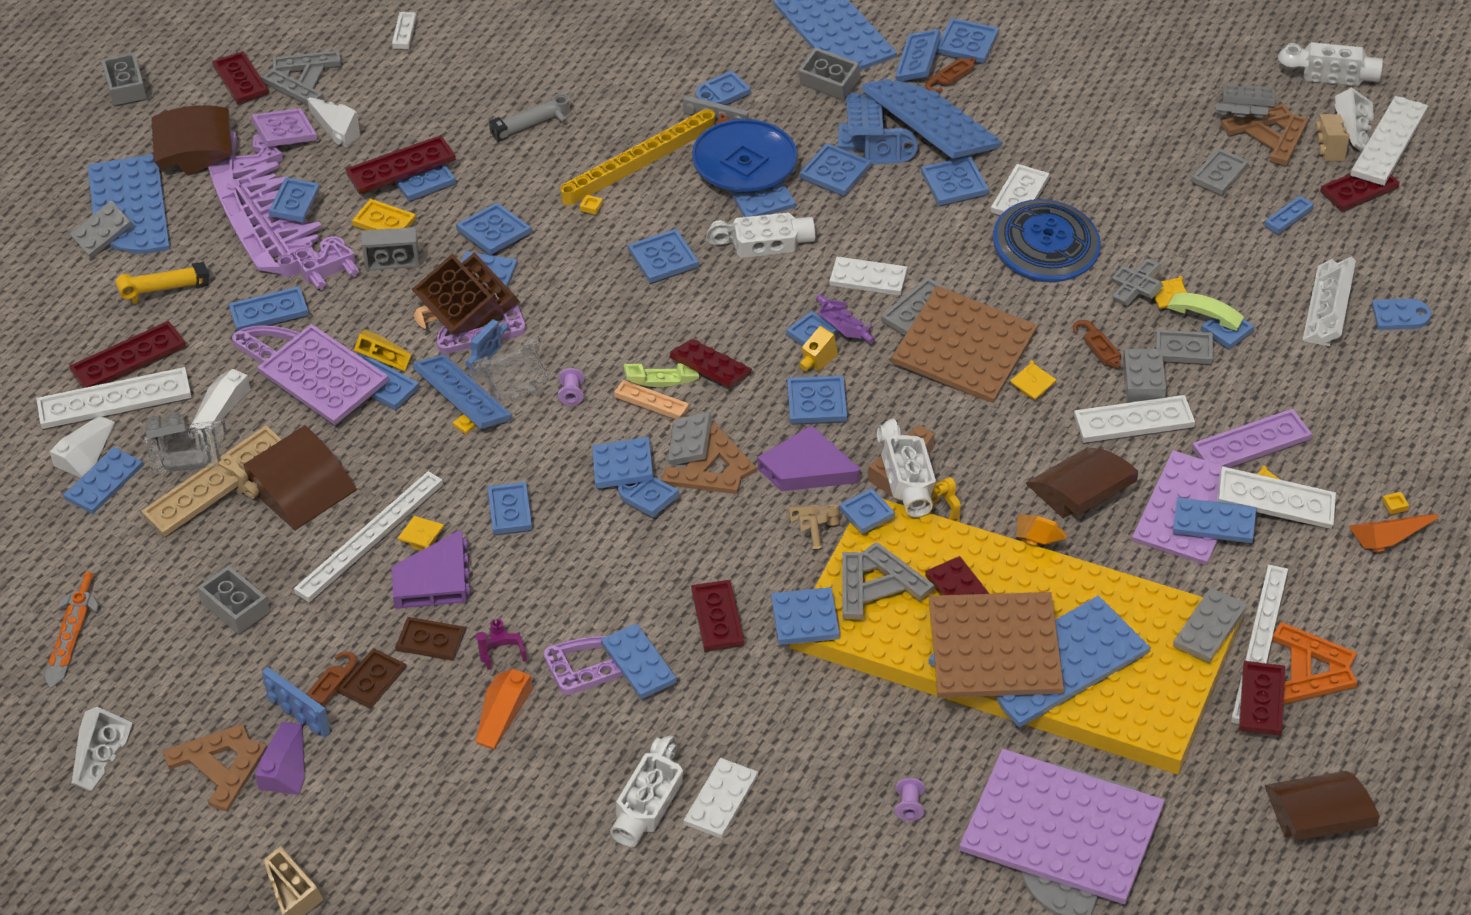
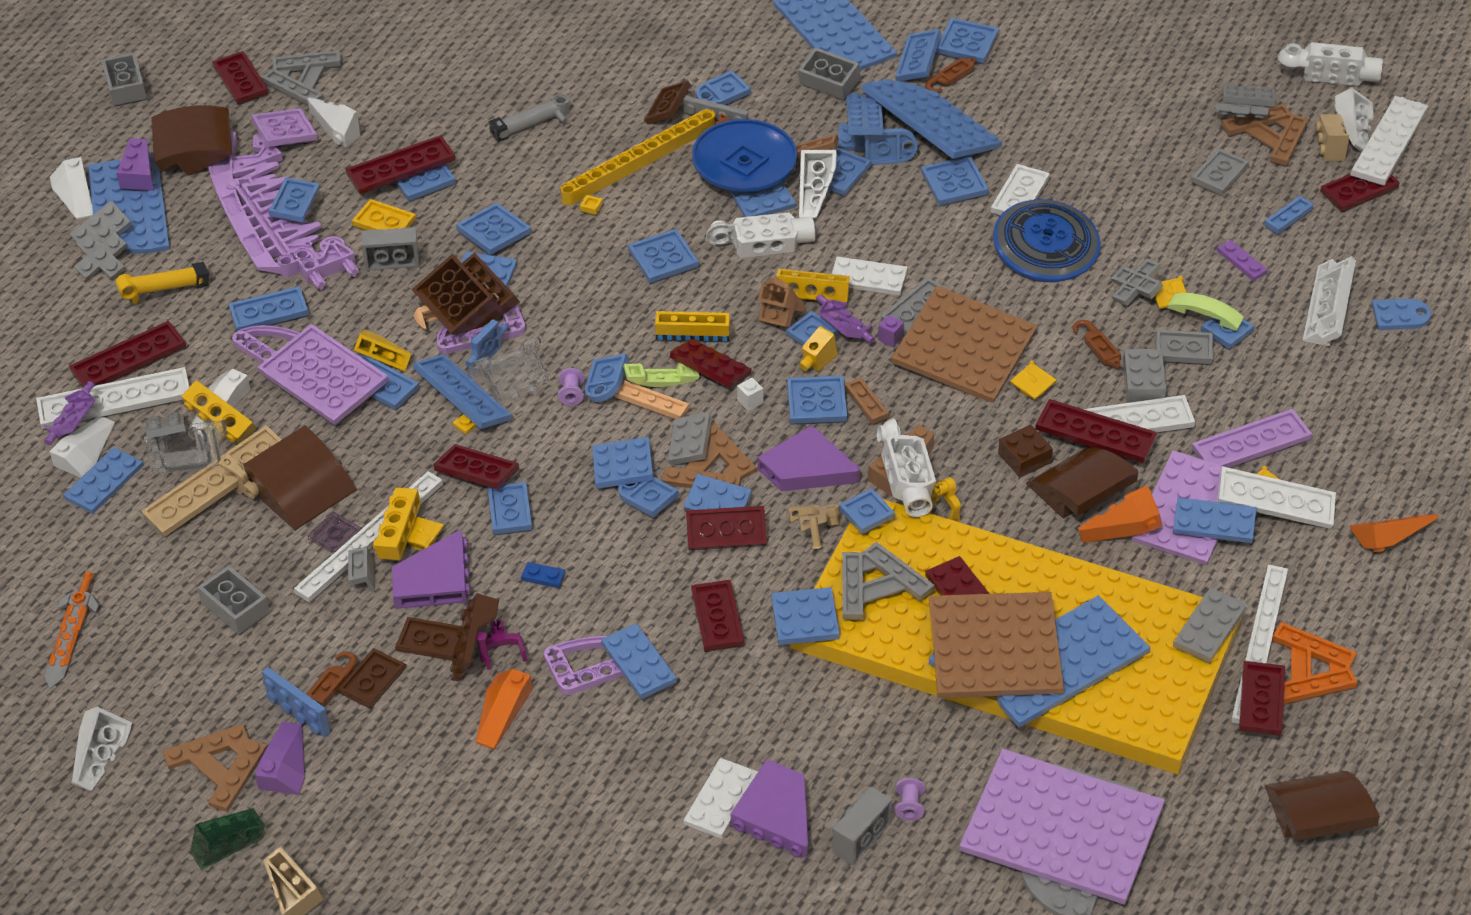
white plate [392,12,417,49] -> none
white brick [610,736,683,847] -> none
light orange wedge [1016,514,1067,546] -> none
yellow plate [1382,492,1409,515] -> none
none -> medium lavender plate [44,381,96,445]
none -> white wedge [50,157,93,220]
none -> light grey plate [74,232,128,280]
none -> medium lavender wedge [116,138,154,191]
none -> yellow brick [181,380,256,444]
none -> clear green wedge [190,808,265,870]
none -> tile [307,511,362,554]
none -> light grey panel [348,546,375,591]
none -> yellow brick [373,487,421,560]
none -> dark red plate [433,444,519,489]
none -> reddish brown piece [450,593,499,681]
none -> blue plate [521,562,565,588]
none -> medium blue plate [585,353,629,402]
none -> reddish brown tile [644,81,691,124]
none -> yellow brick [655,311,730,342]
none -> medium blue plate [684,474,752,510]
none -> dark red plate [686,506,767,550]
none -> medium lavender slope [730,759,808,858]
none -> white brick [737,378,764,411]
none -> medium nougat piece [758,277,805,328]
none -> yellow brick [776,269,850,303]
none -> medium nougat plate [795,134,839,160]
none -> white wedge [799,150,836,219]
none -> light grey brick [832,787,892,866]
none -> medium nougat plate [845,377,889,425]
none -> medium lavender brick [878,315,904,347]
none -> reddish brown brick [998,425,1053,478]
none -> dark red plate [1035,399,1158,463]
none -> orange wedge [1078,485,1162,542]
none -> medium lavender plate [1217,240,1268,281]

